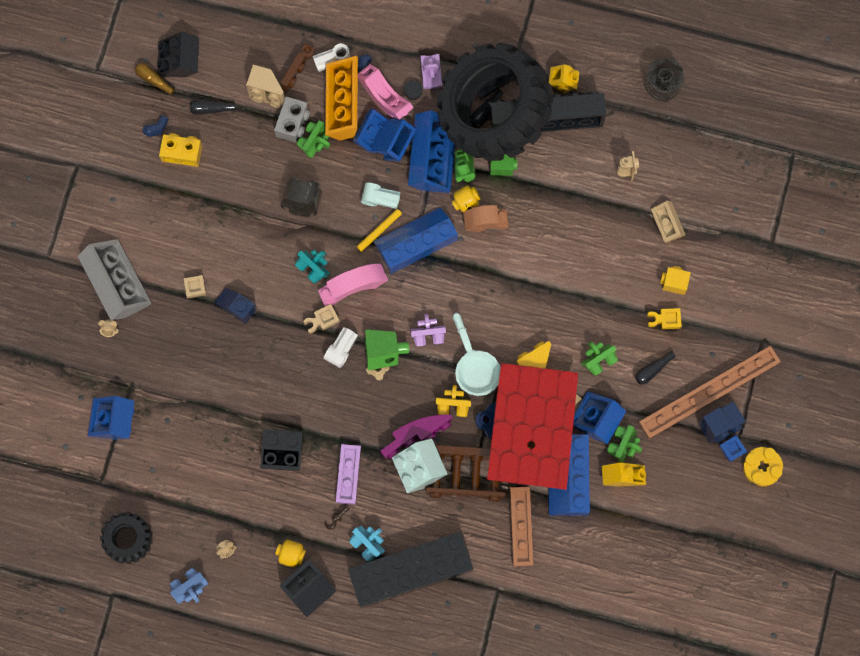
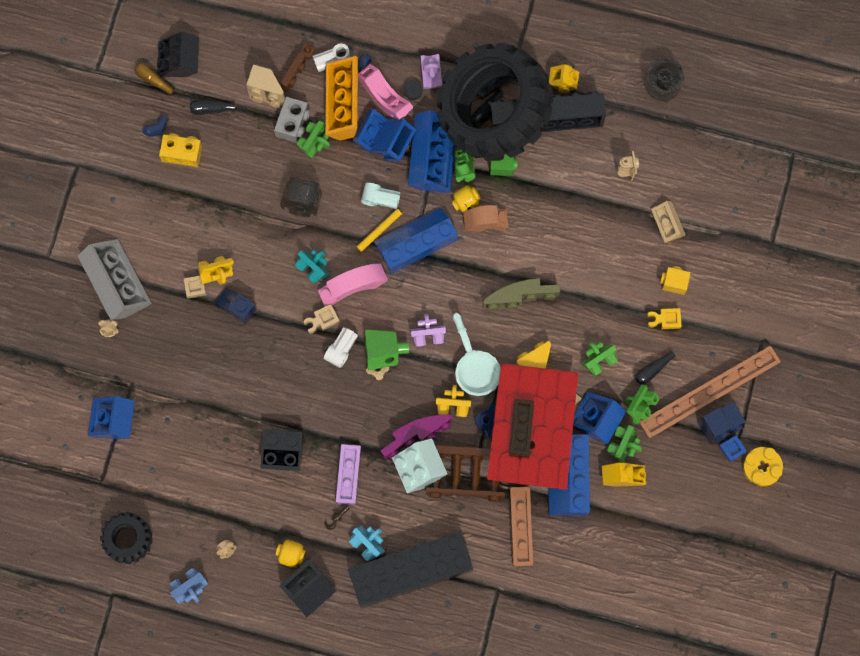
none -> yellow hips [198,256,234,285]
none -> olive slope [483,278,560,311]
none -> dark brown tile [509,399,534,458]
none -> bright green hips [624,385,659,424]

